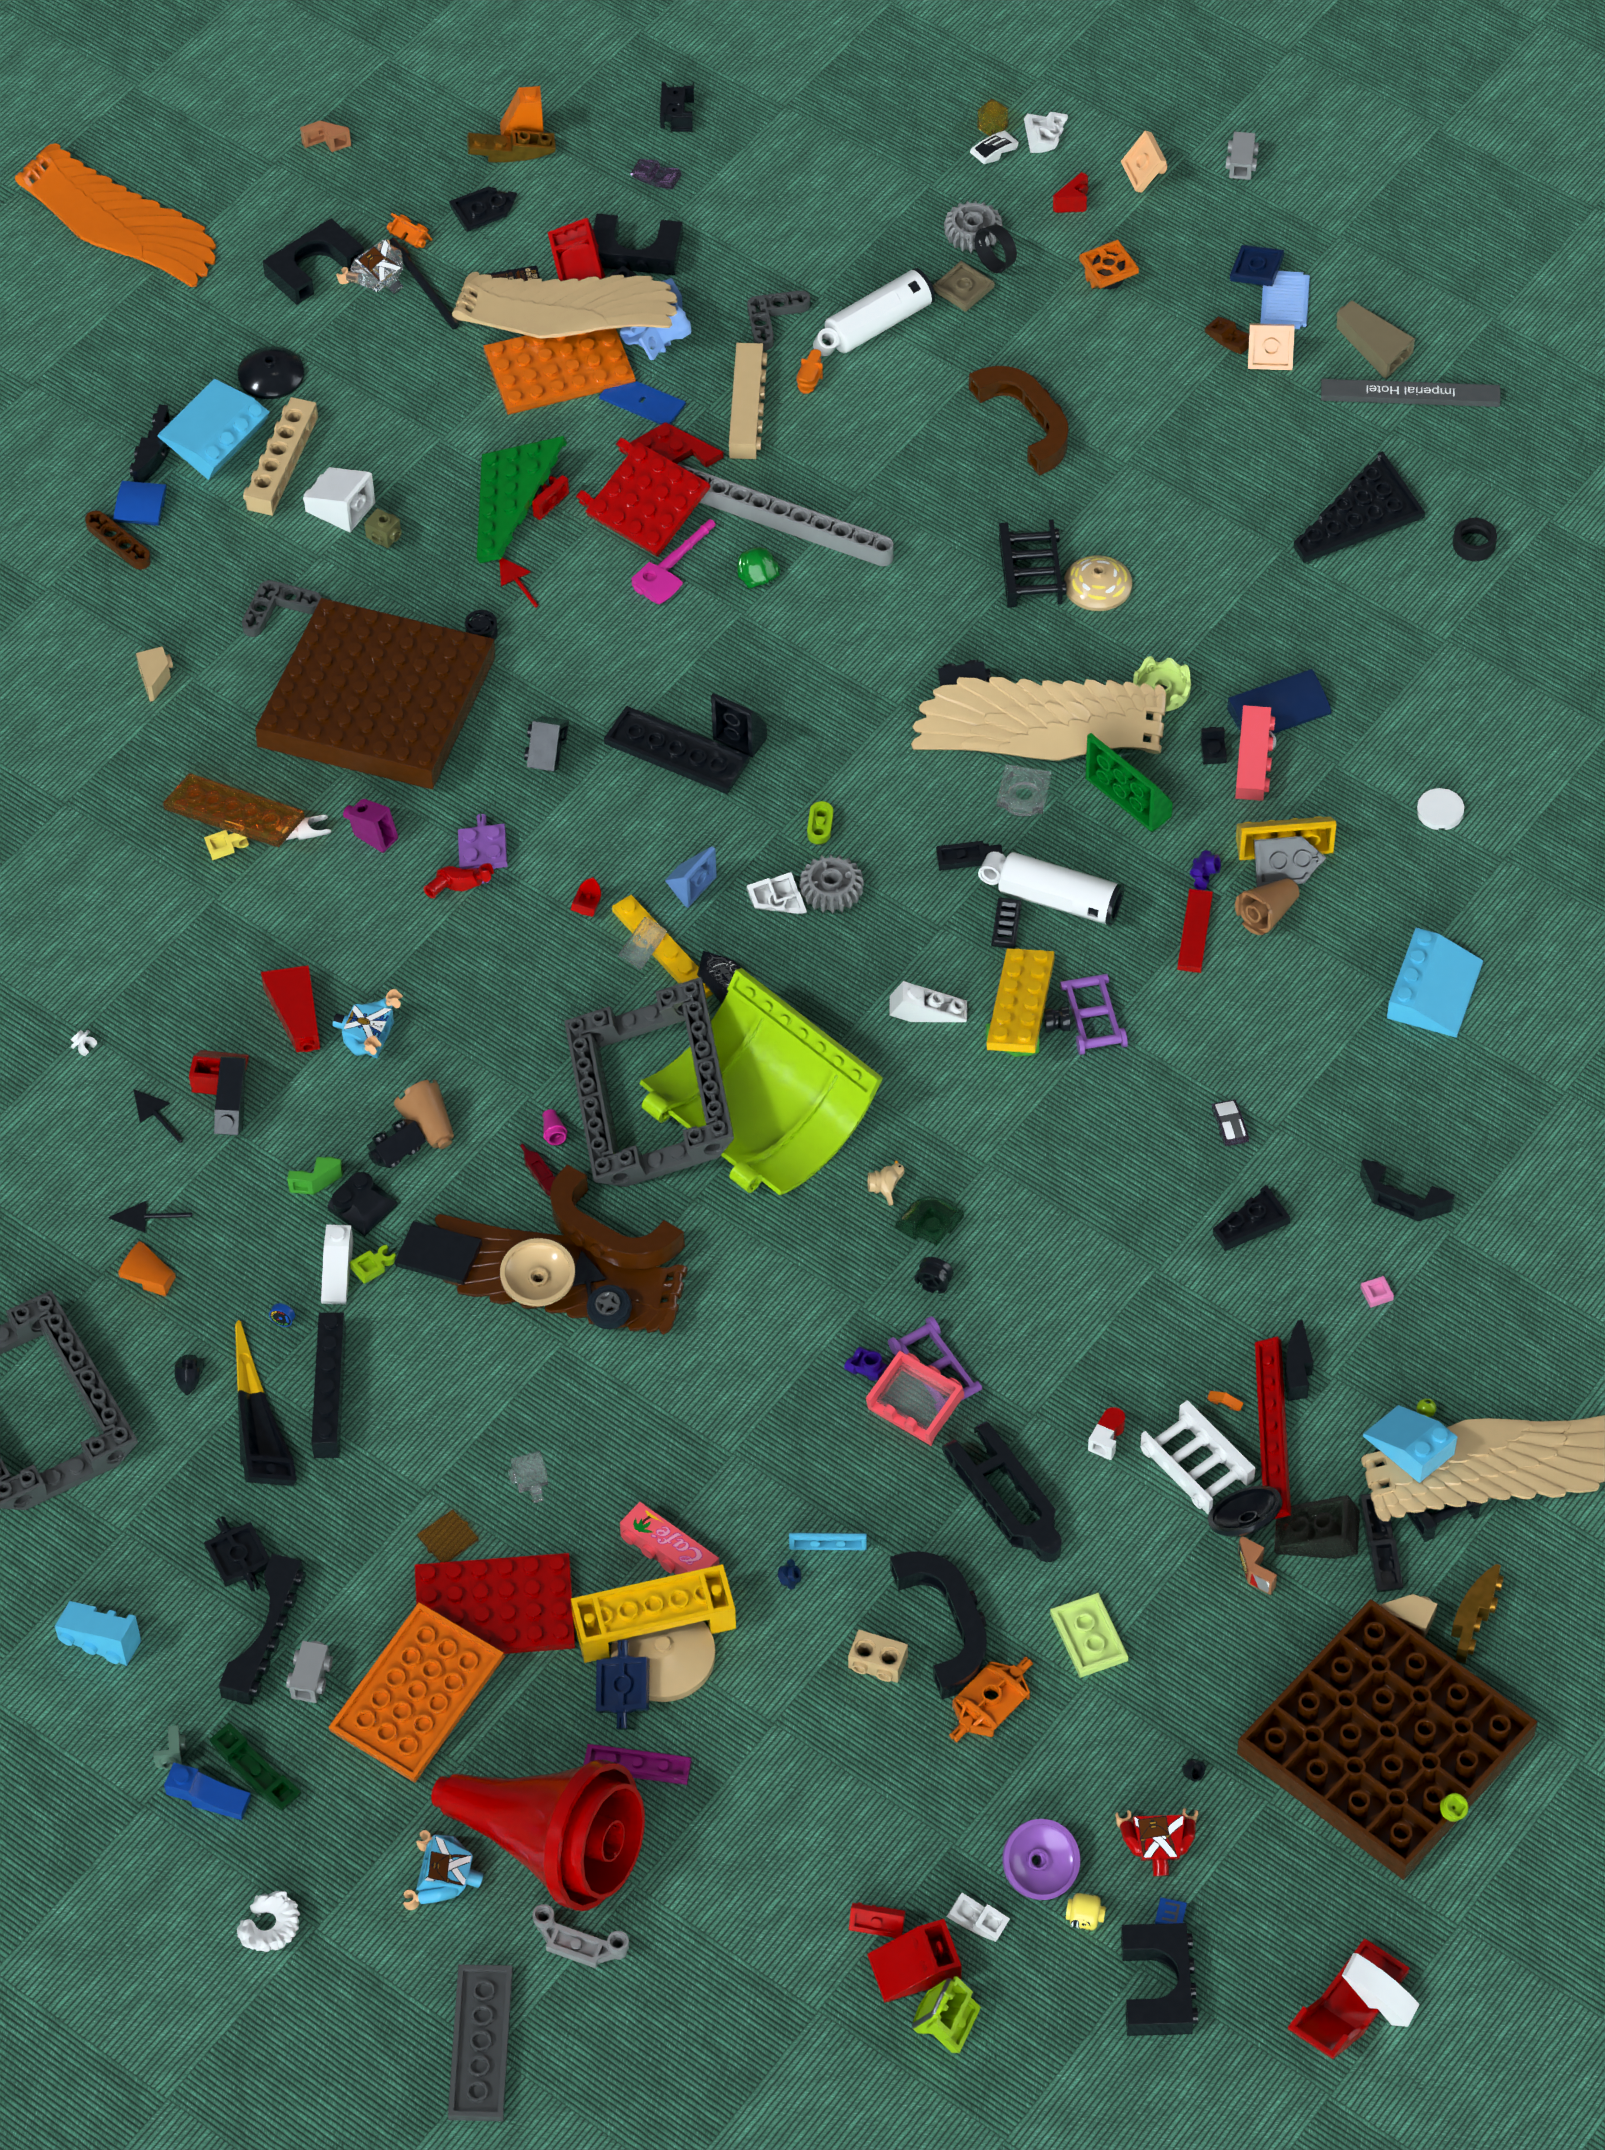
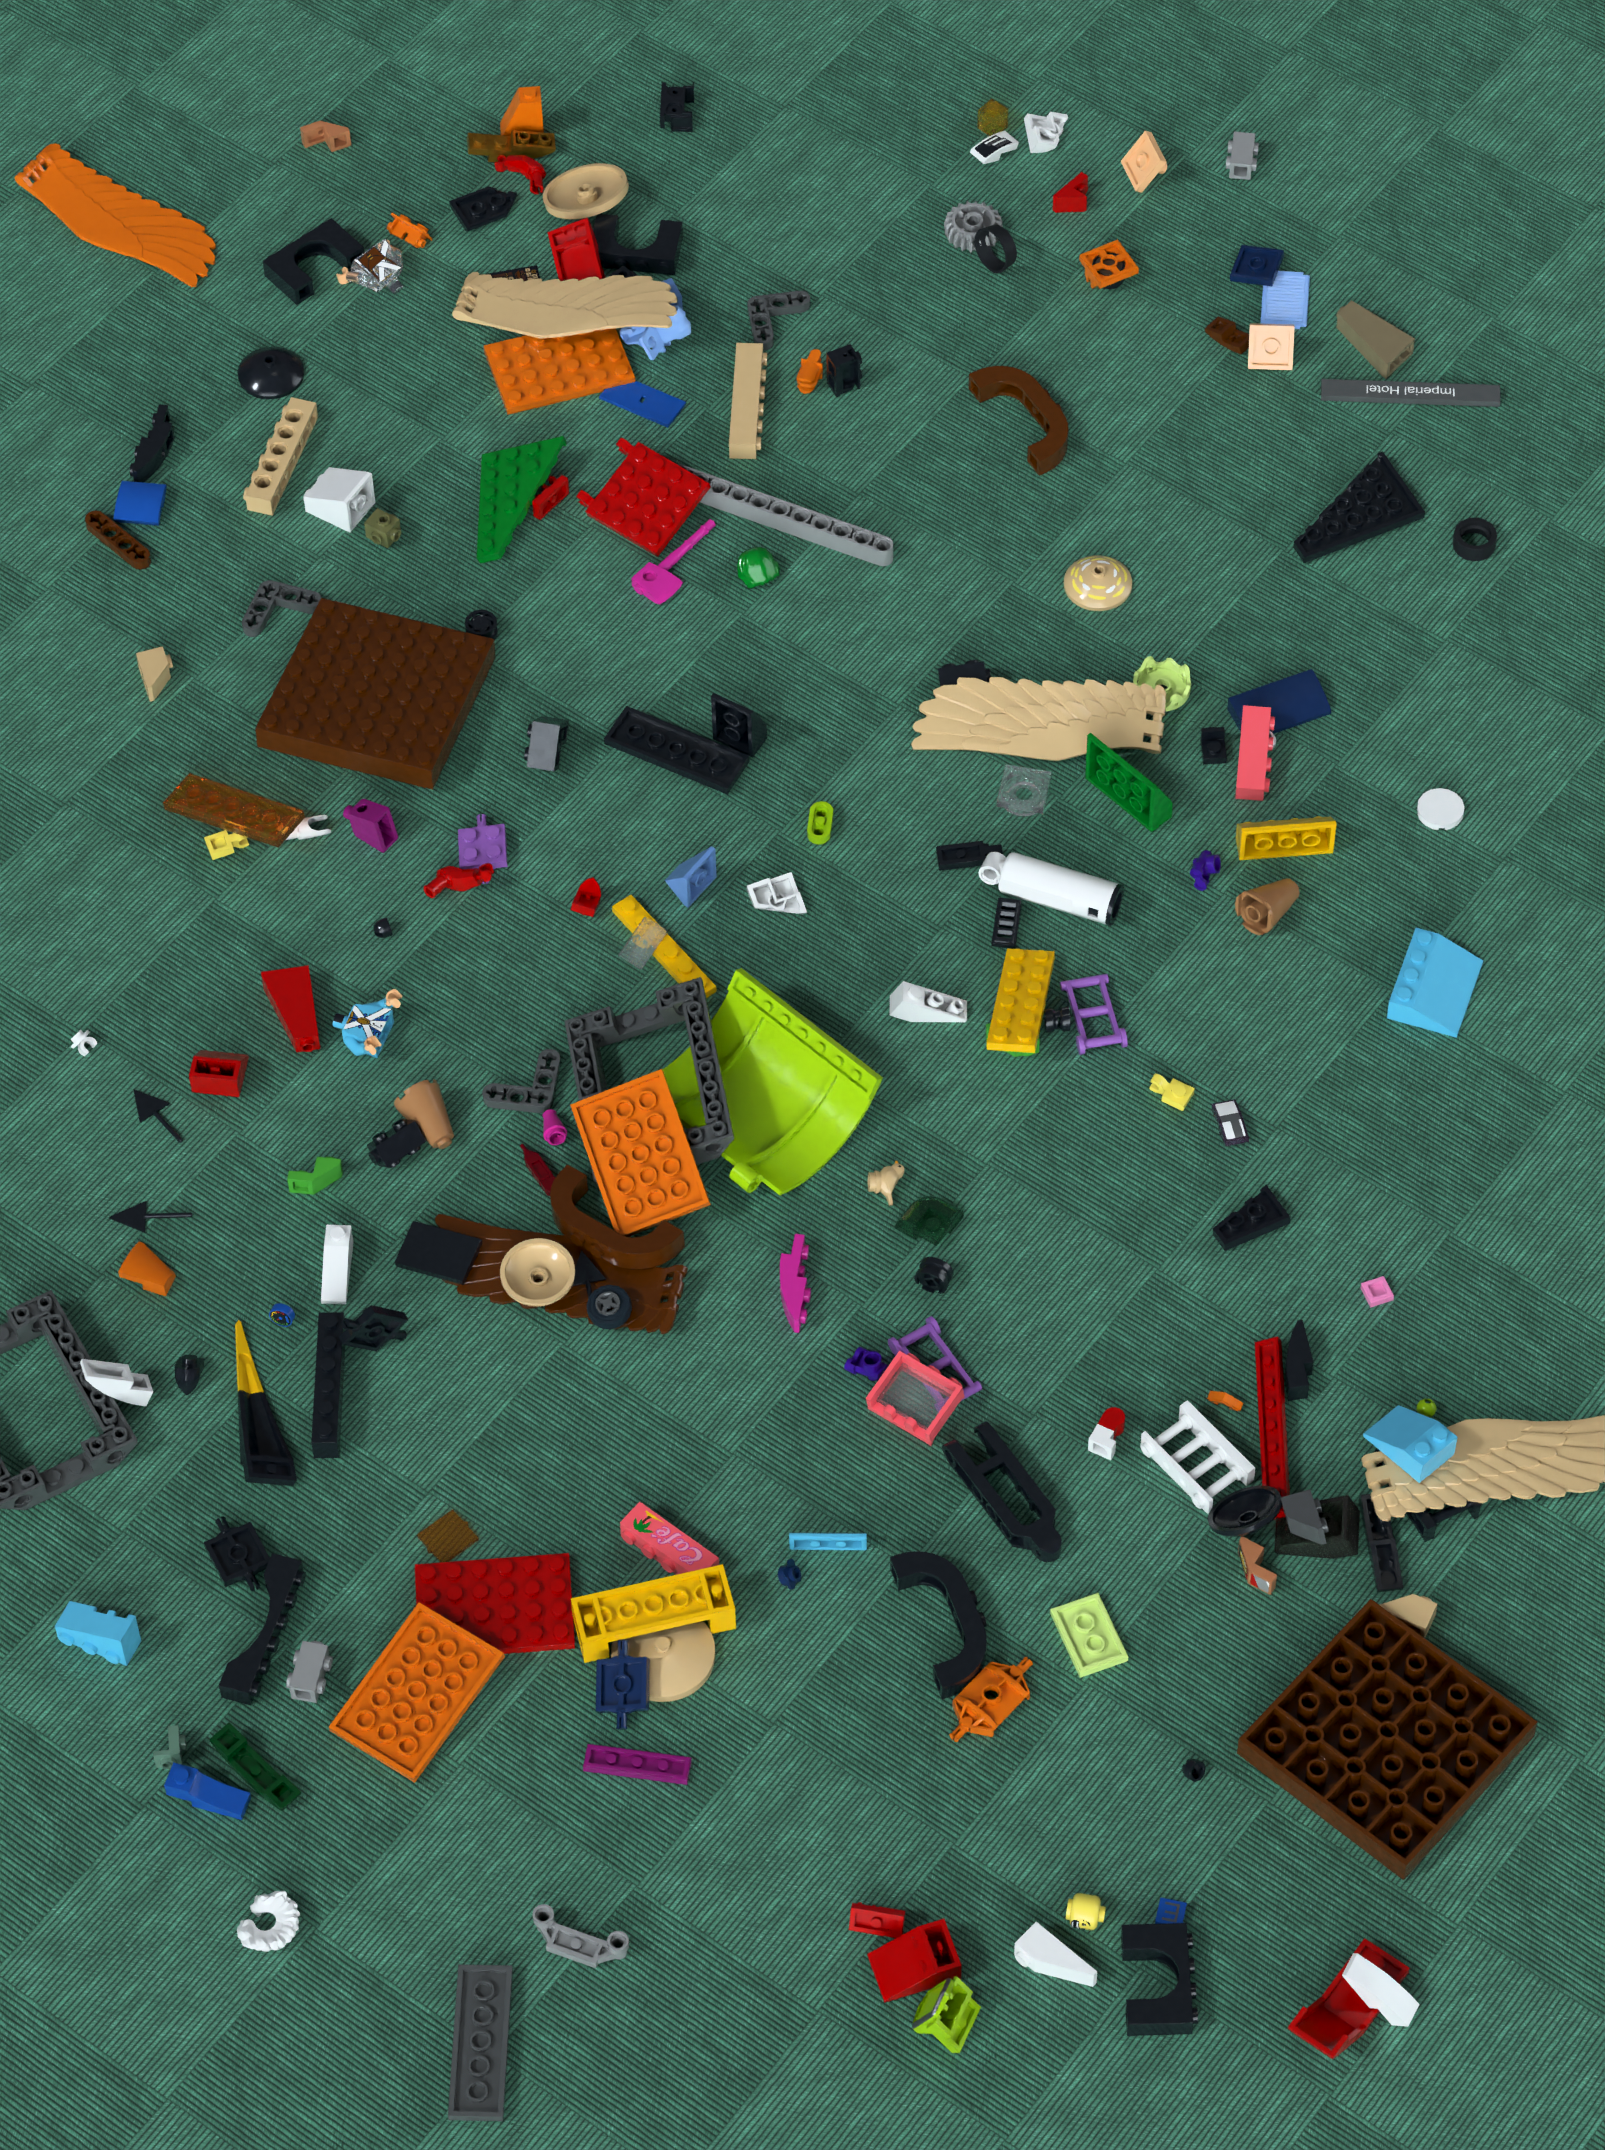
medium azure slope [158,379,270,480] -> none
black slope [214,1057,246,1135] -> none
black slope [327,1172,398,1237] -> none
lime plate [350,1245,396,1284] -> none
black bar [389,238,459,330] -> none
torso [403,1830,483,1910] -> none
red piece [431,1760,645,1911] -> none
red piece [499,558,538,608] -> none
clear brick [508,1451,548,1503] -> none
red wing [630,422,724,468] -> none
clear purple slope [631,159,681,189] -> none
black tile [697,951,741,1004] -> none
light grey gear [800,854,864,914] -> none
white piece [813,268,935,356] -> none
tan brick [848,1630,908,1683] -> none
dark tan plate [933,261,994,312] -> none
white slope [946,1893,1010,1942] -> none
black fence [999,519,1066,608] -> none
medium lavender dish [1002,1819,1080,1900] -> none
torso [1115,1808,1198,1877] -> none
red tile [1177,889,1213,973] -> none
tile [1254,836,1326,887] -> none
black slope [1360,1158,1455,1221] -> none
lime tile [1440,1793,1468,1822] -> none
pearl gold slope [1451,1564,1504,1663] -> none
none -> white slope [80,1359,153,1406]
none -> black plate [339,1305,408,1352]
none -> black hinge [373,918,392,938]
none -> dark grey beam [482,1049,561,1113]
none -> red arm [494,155,546,194]
none -> tan dish [543,163,629,219]
none -> orange plate [570,1069,711,1237]
none -> dark pink slope [780,1234,811,1333]
none -> black hinge [826,344,862,398]
none -> white slope [1014,1922,1097,1987]
none -> light yellow plate [1149,1073,1195,1111]
none -> dark grey slope [1281,1489,1329,1545]

